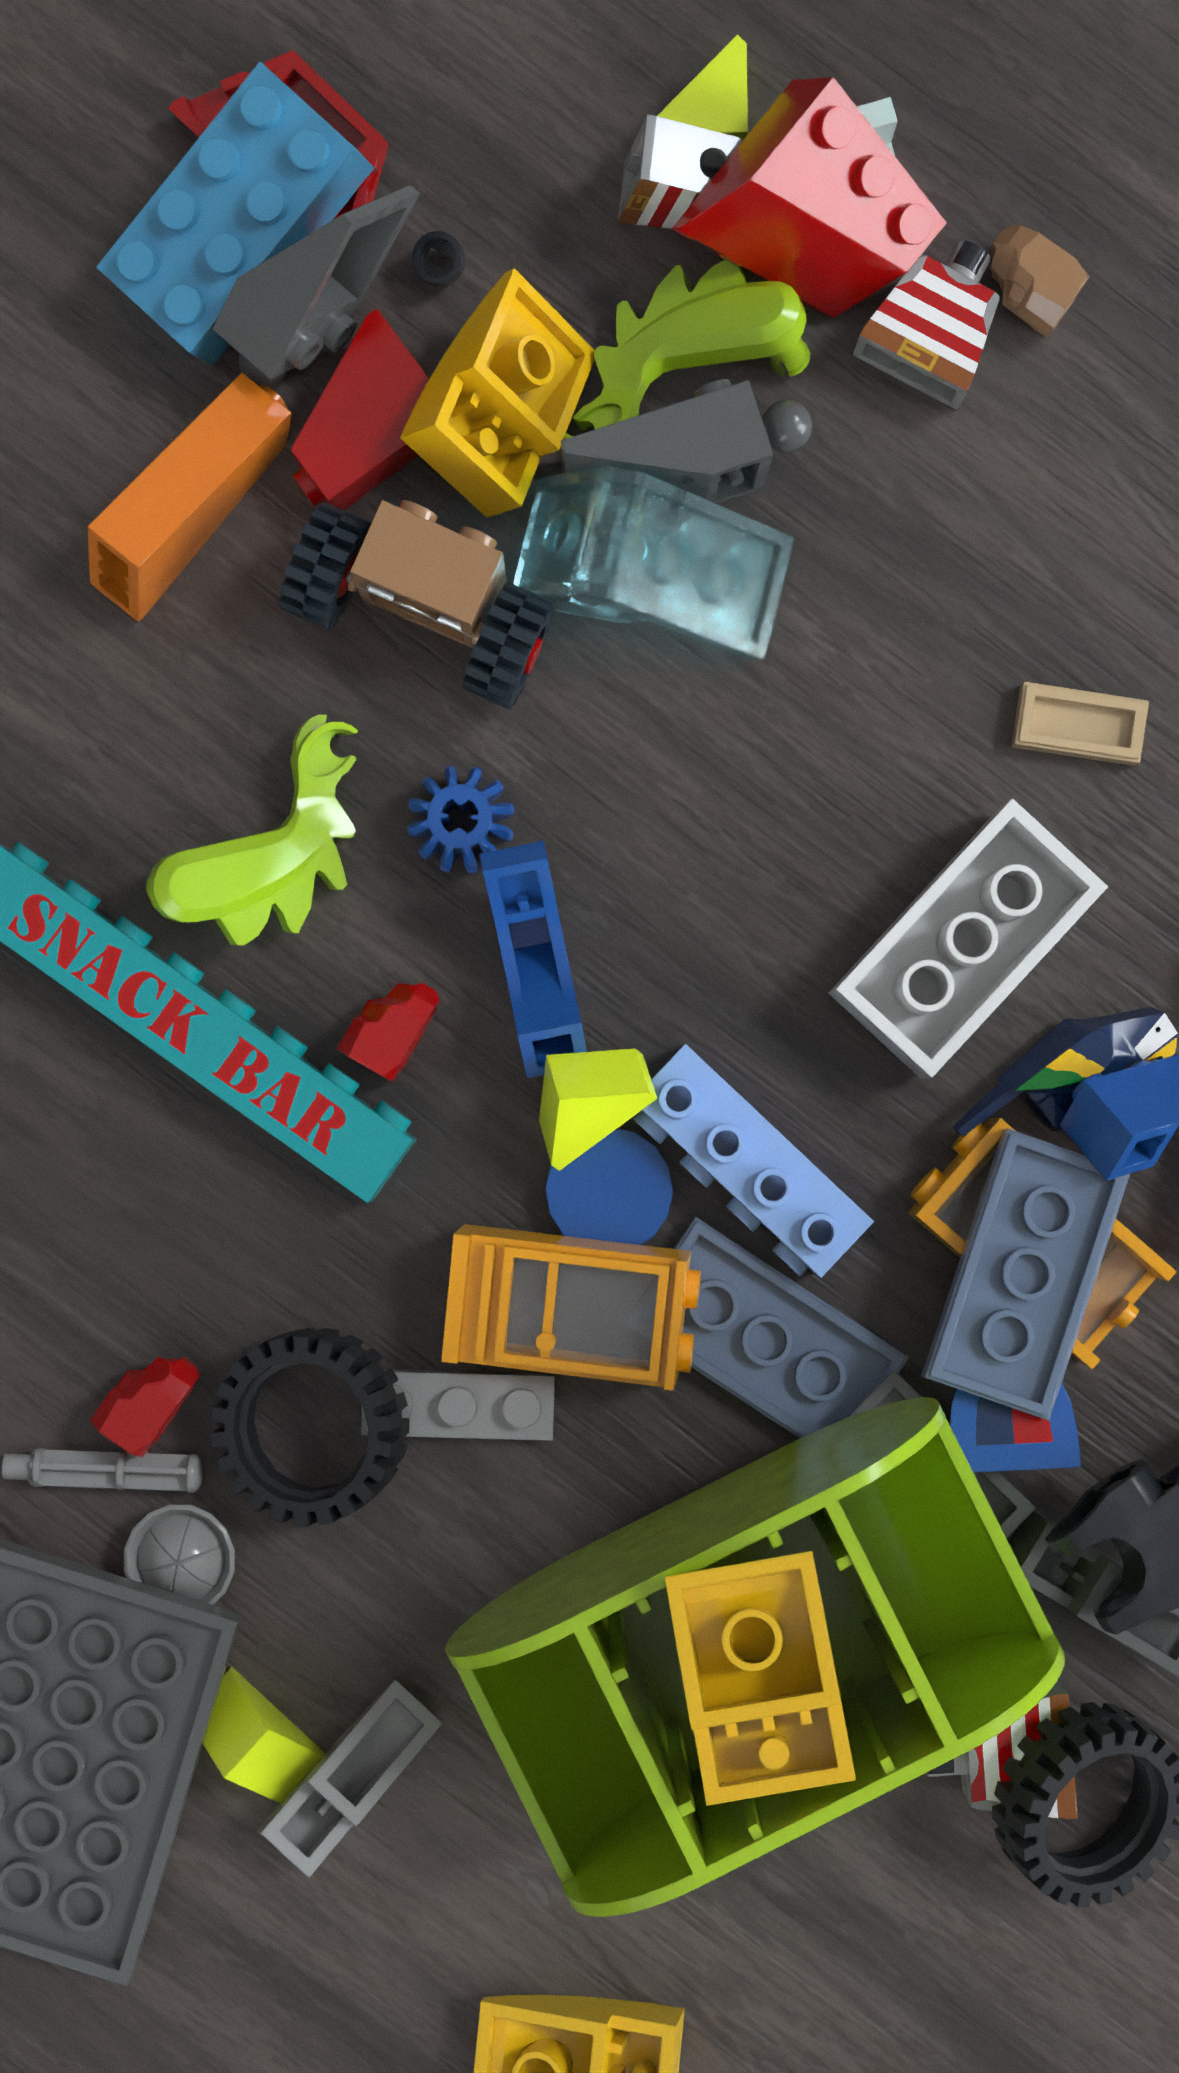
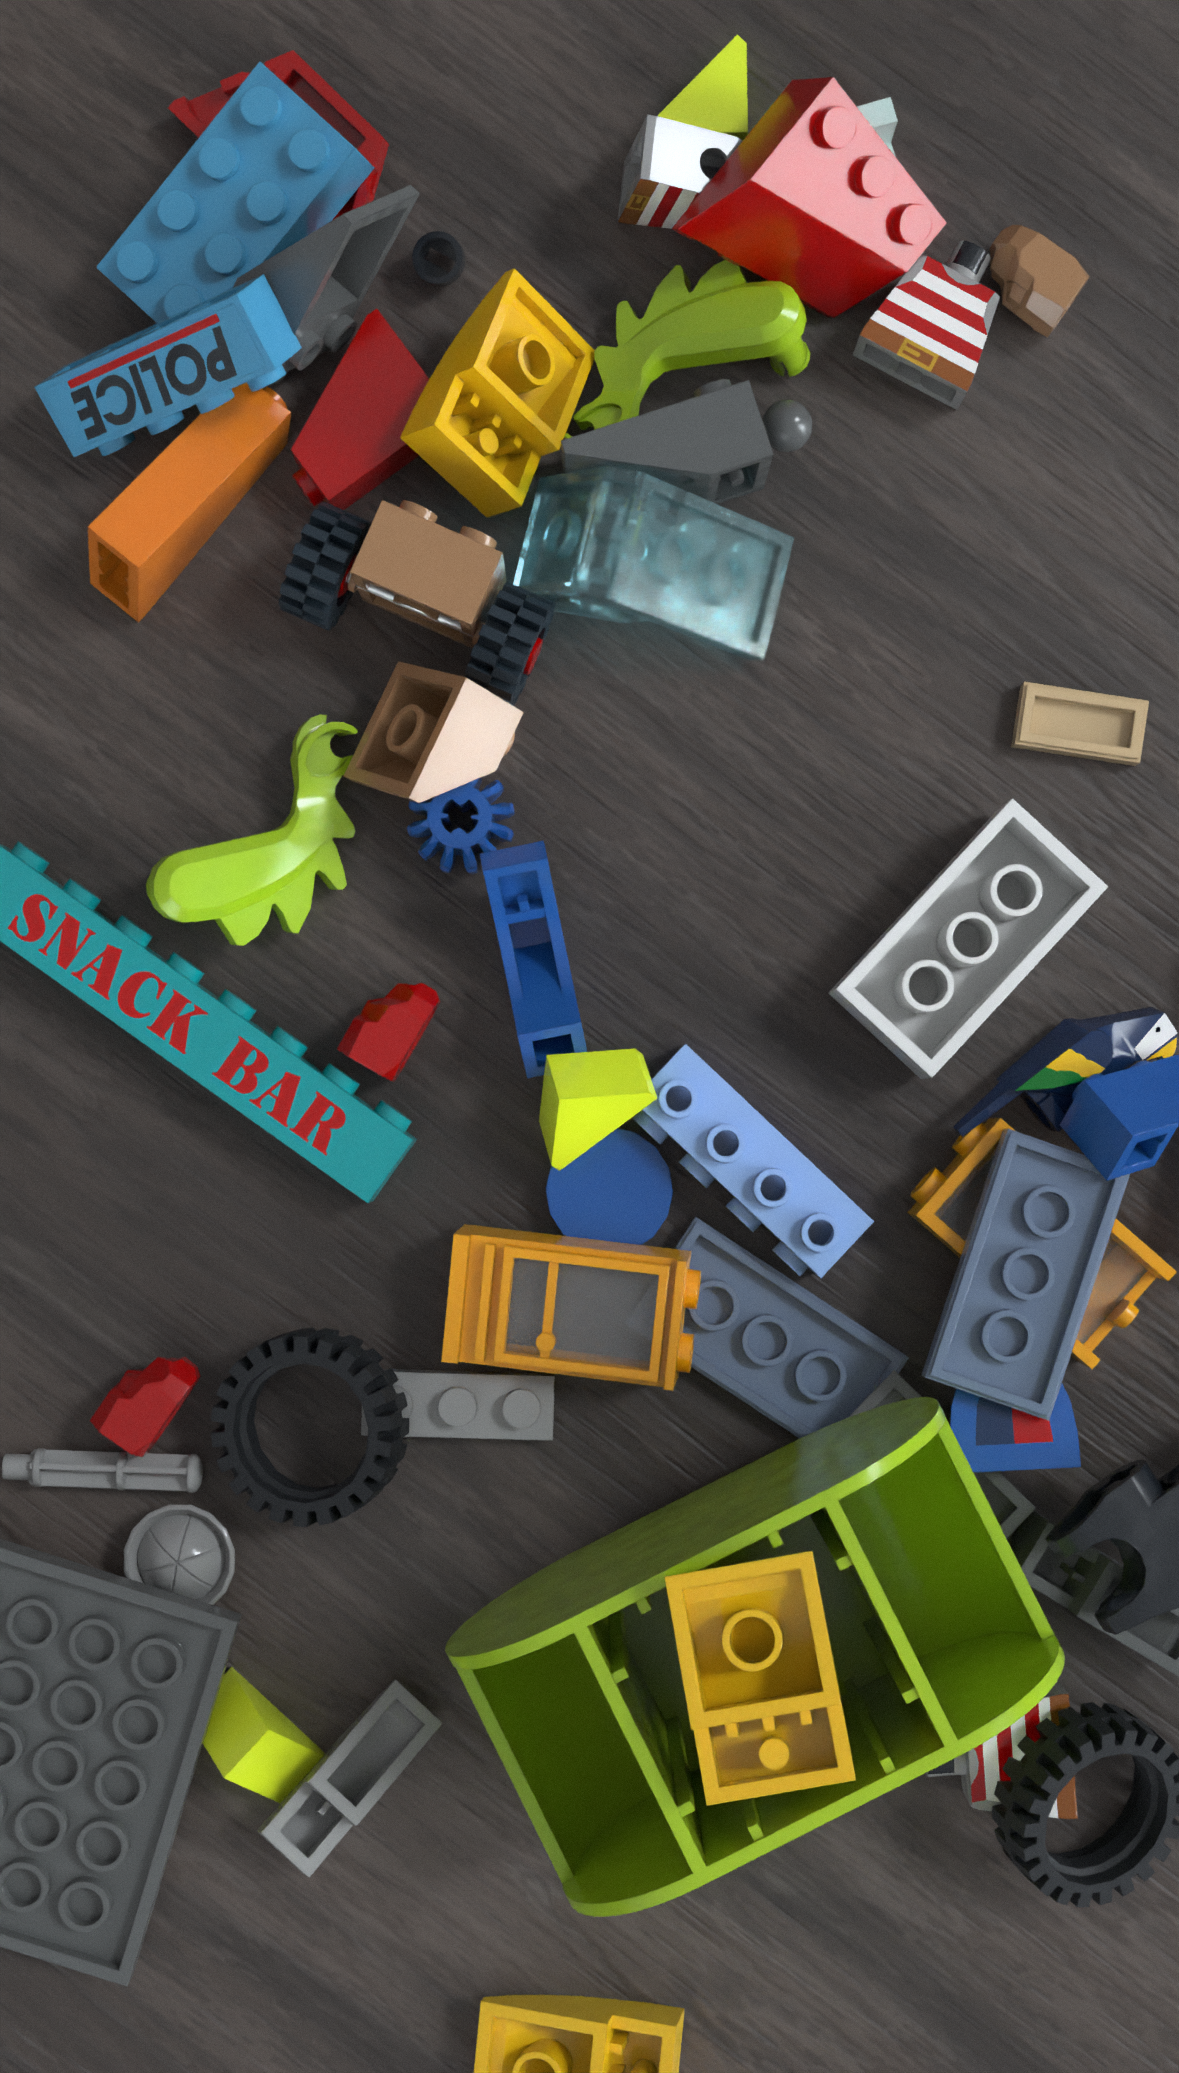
none -> dark azure brick [34,274,302,457]
none -> medium nougat slope [343,661,524,803]

